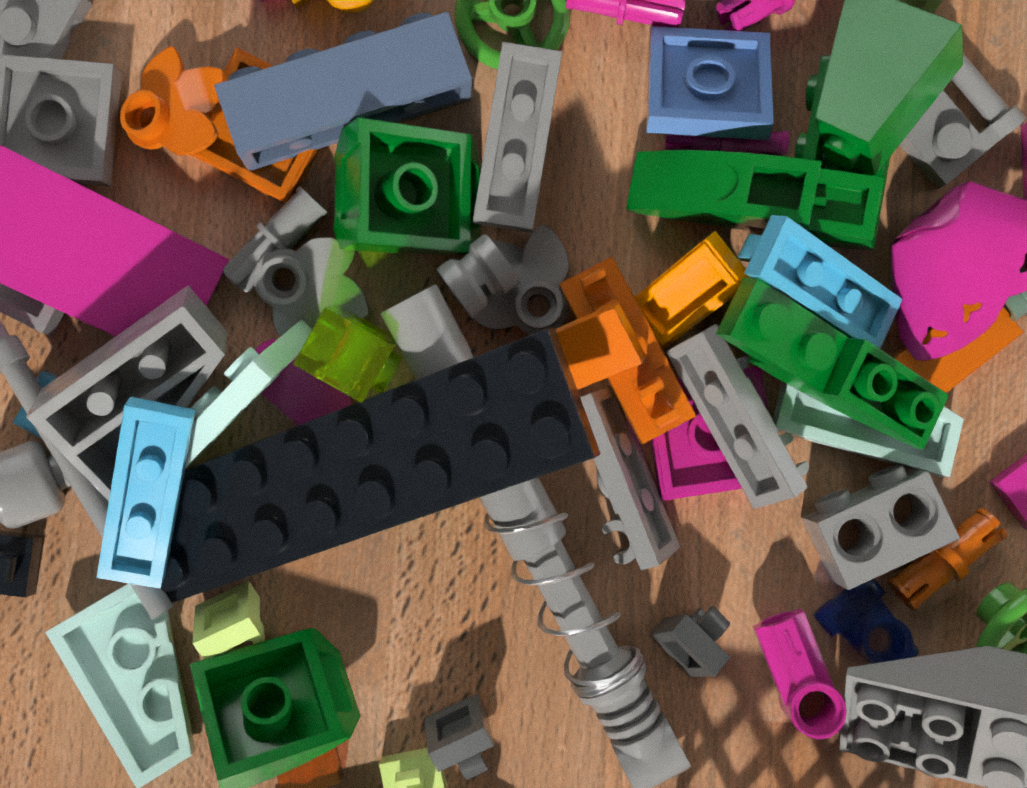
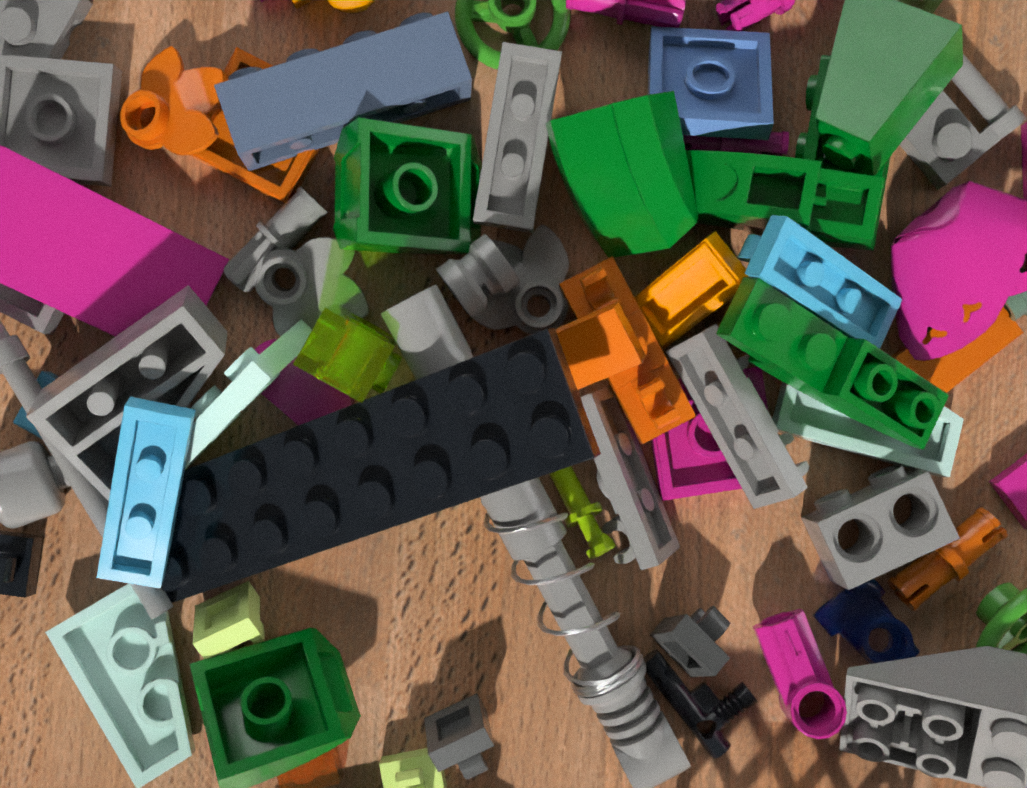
none -> green slope [545,91,698,258]
none -> lime piece [549,466,616,559]
none -> black hose [643,649,758,759]

